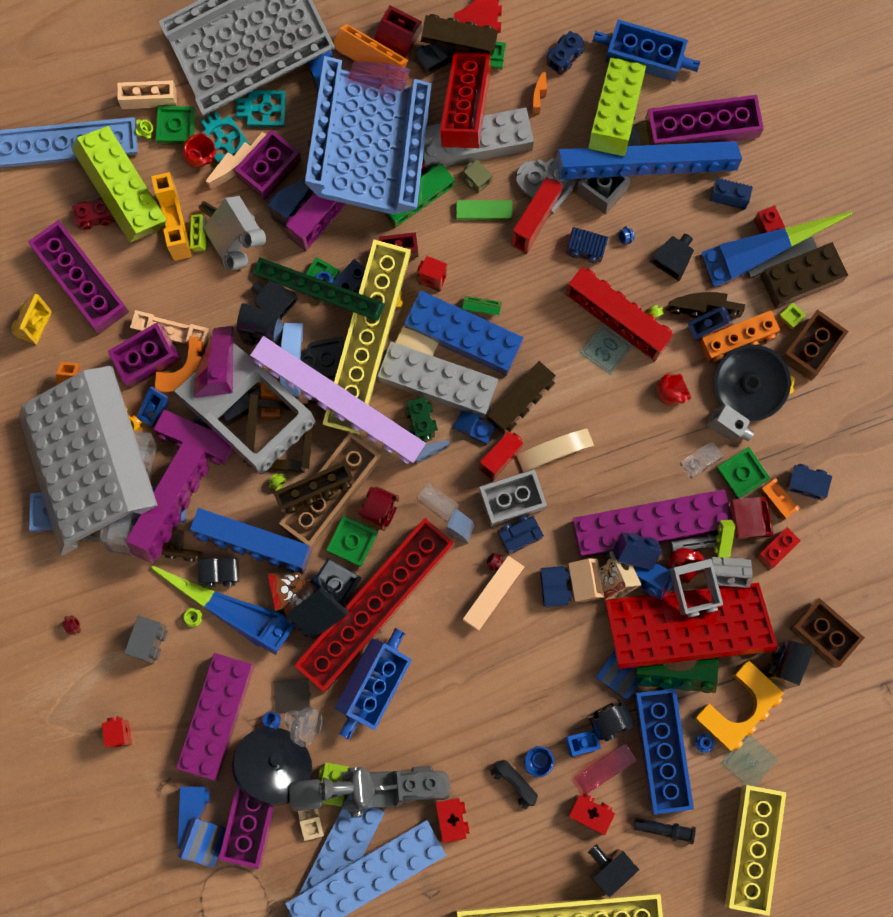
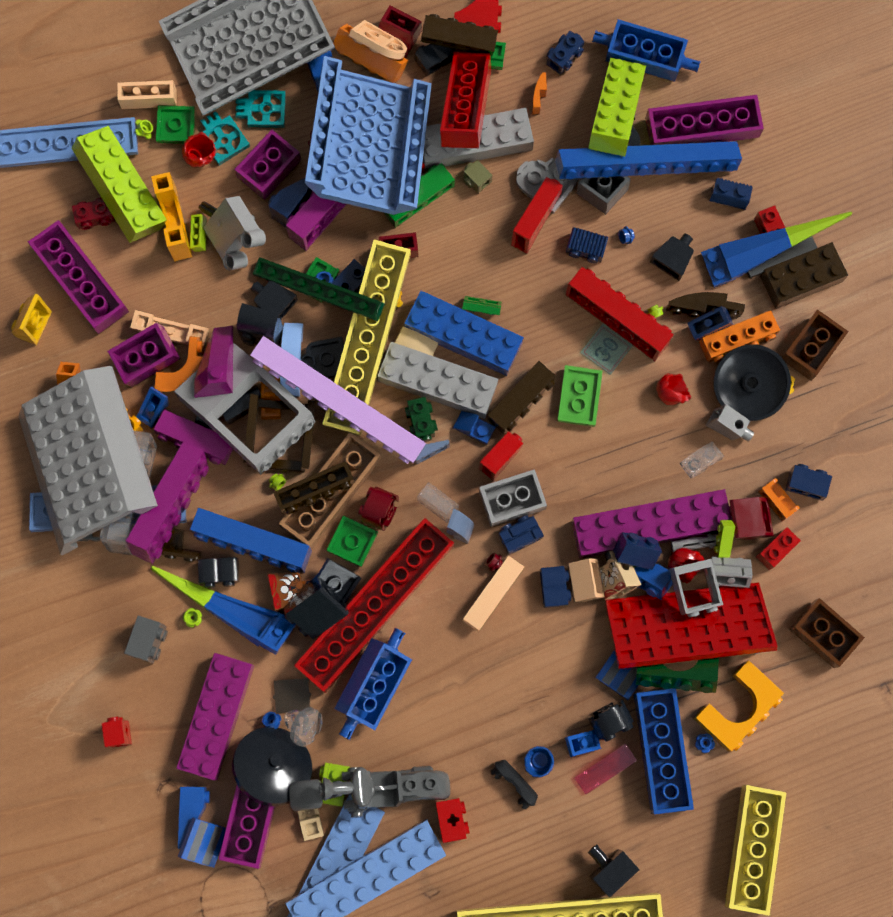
dark red plate [62,615,81,635] -> none
light nougat slope [206,132,266,189] -> none
clear pink slope [348,62,410,92] -> none
red brick [417,256,448,292] -> none
bright green tile [456,200,512,220] -> none
tan slope [516,429,594,473] -> none
red brick [568,793,616,835] -> none
black pin [633,817,696,845] -> none
green plate [716,447,770,499] -> none
clear light blue piece [722,735,778,787] -> none
black brick [764,640,814,689] -> none
lime plate [779,303,806,329] -> none
none -> light nougat plate [349,20,407,59]
none -> bright green plate [557,365,603,427]

